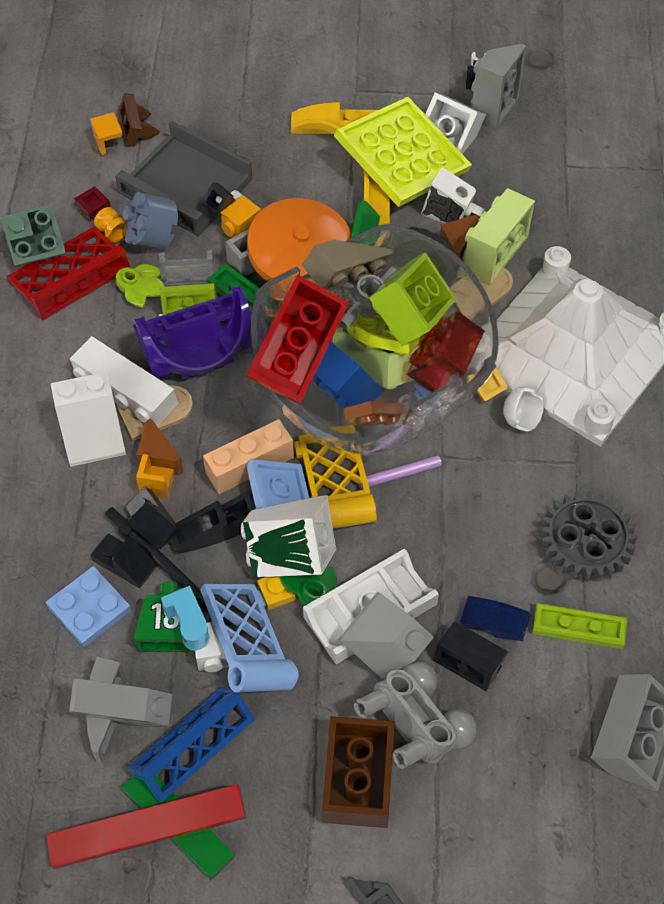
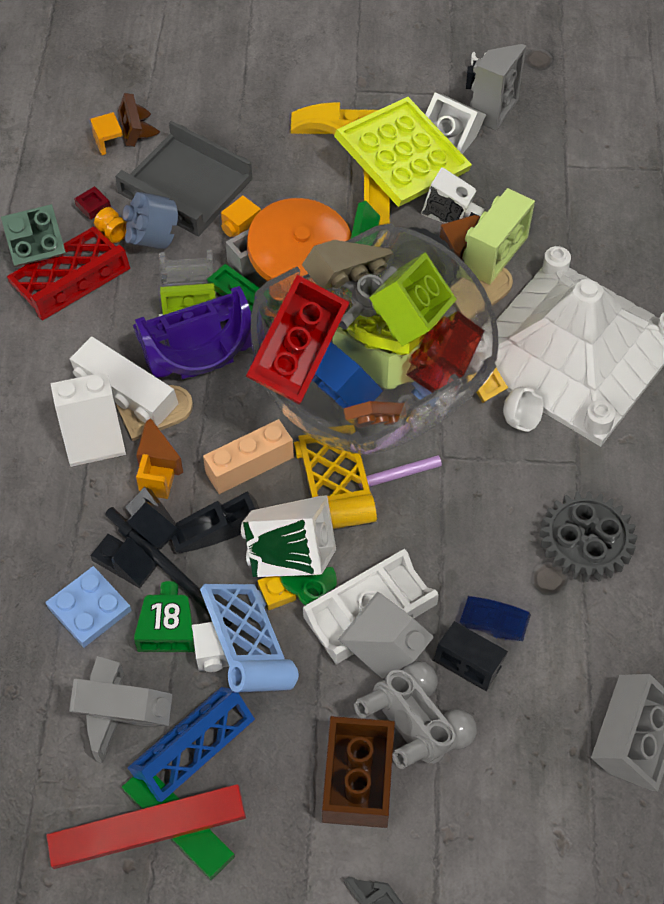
lime plate [115,264,165,308] -> none
medium azure leg [161,586,209,651] -> none
black piece [201,182,242,217] -> none
light blue plate [246,459,309,509] -> none
lime tile [532,603,627,650] -> none

